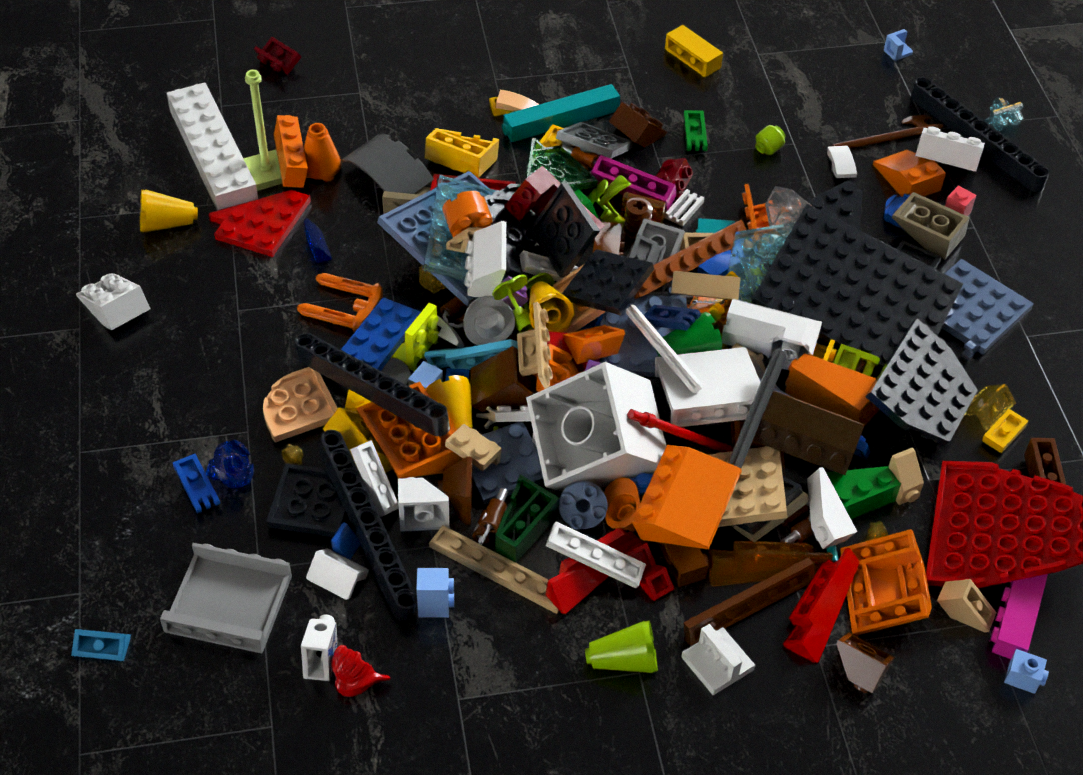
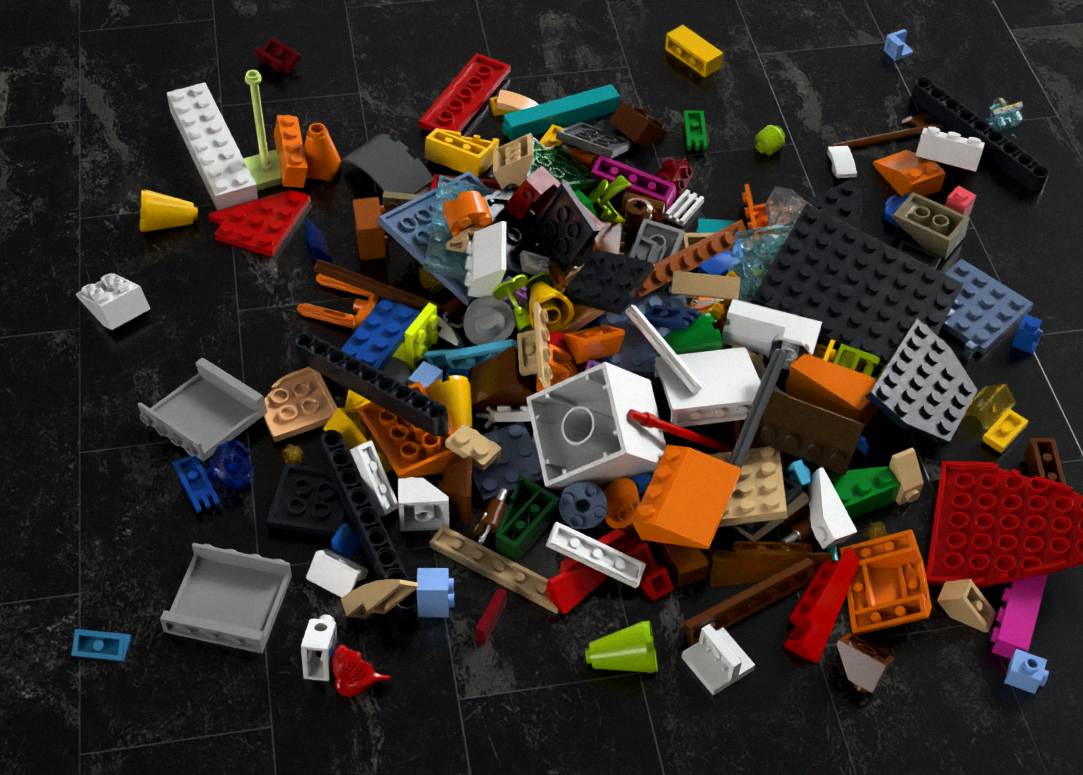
none -> light grey panel [138,357,268,462]
none -> reddish brown axle [314,259,441,315]
none -> tan slope [341,579,419,619]
none -> dark orange brick [353,197,389,260]
none -> red plate [419,53,511,132]
none -> dark red tile [476,588,507,644]
none -> tan slope [493,133,533,189]
none -> reddish brown axle [548,262,567,292]
none -> medium azure plate [783,459,811,490]
none -> blue brick [1012,314,1043,354]

